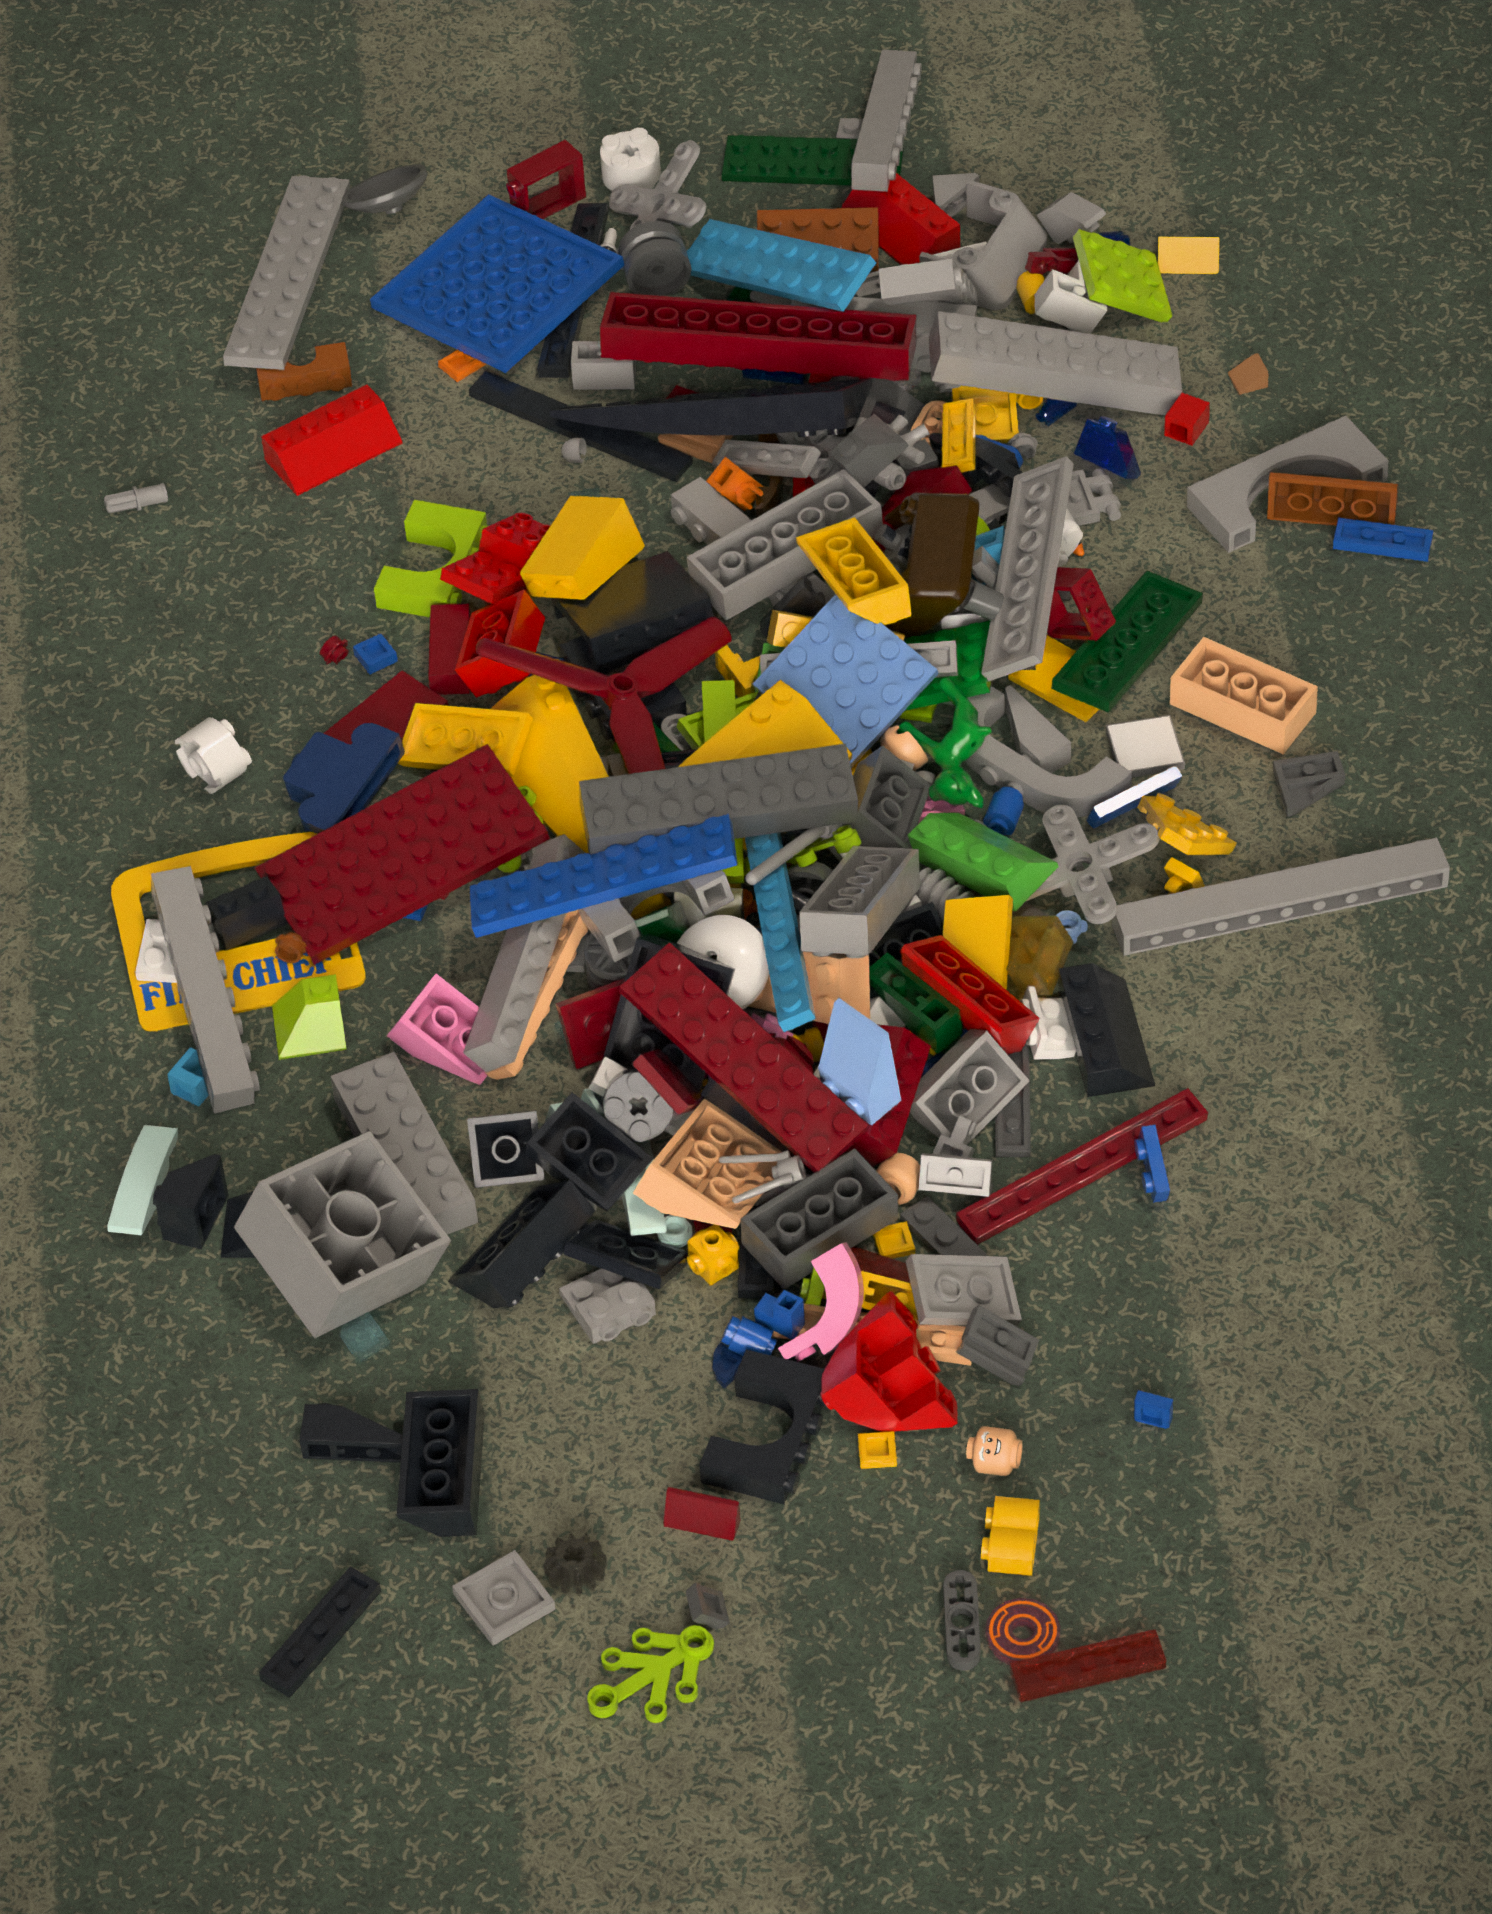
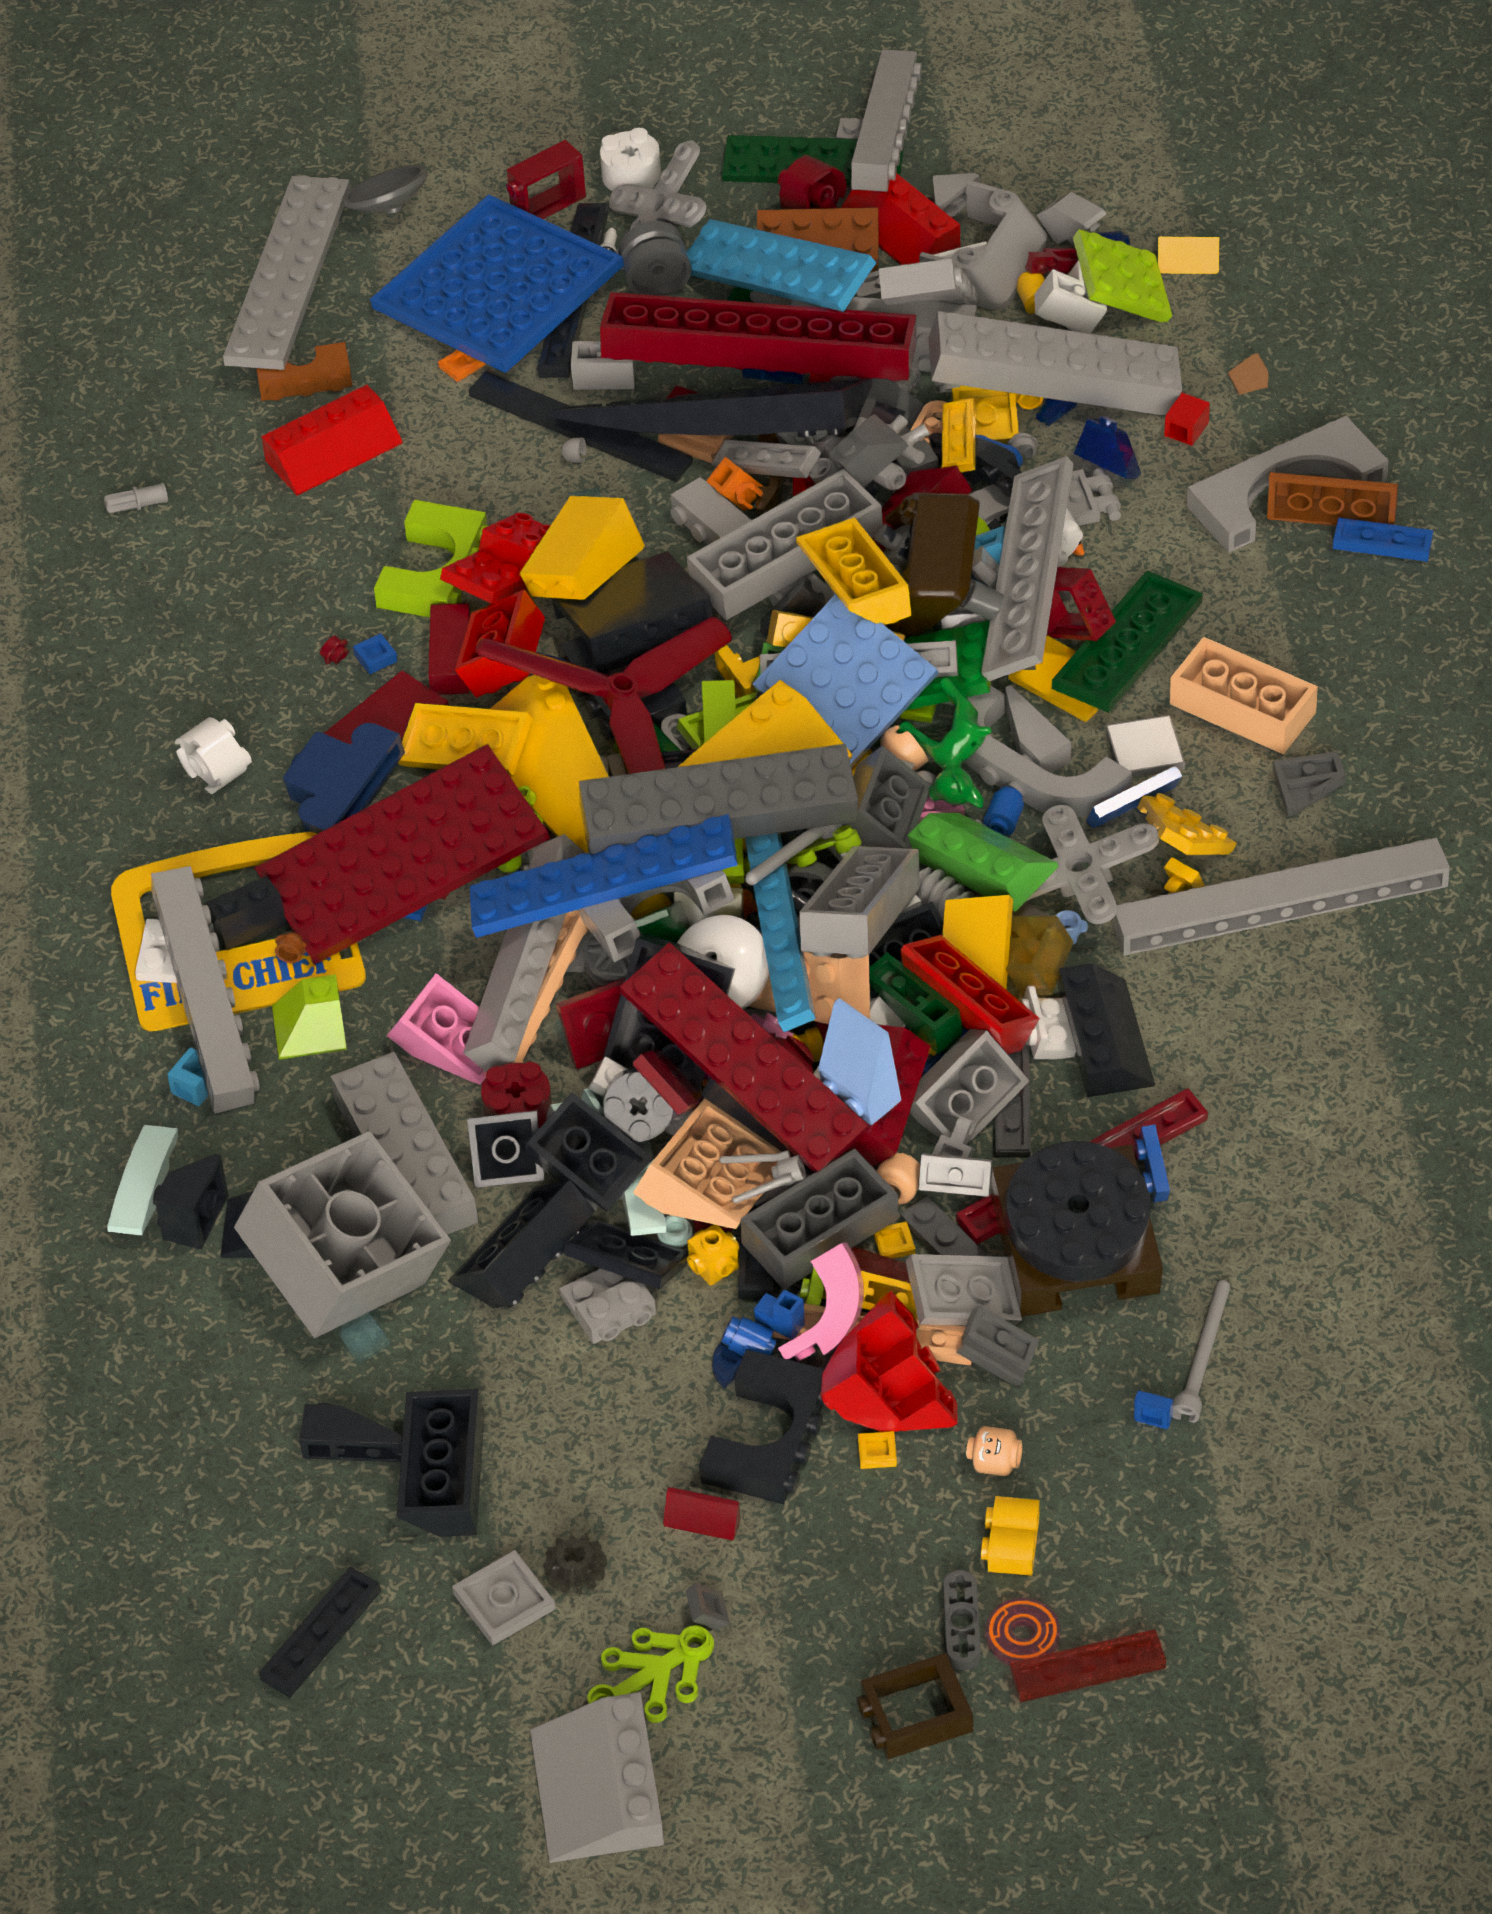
none -> dark red brick [481,1062,552,1129]
none -> light grey slope [530,1692,664,1863]
none -> dark red brick [778,155,846,210]
none -> dark brown window [856,1653,973,1760]
none -> black piece [991,1141,1163,1317]
none -> light grey piece [1173,1280,1230,1423]

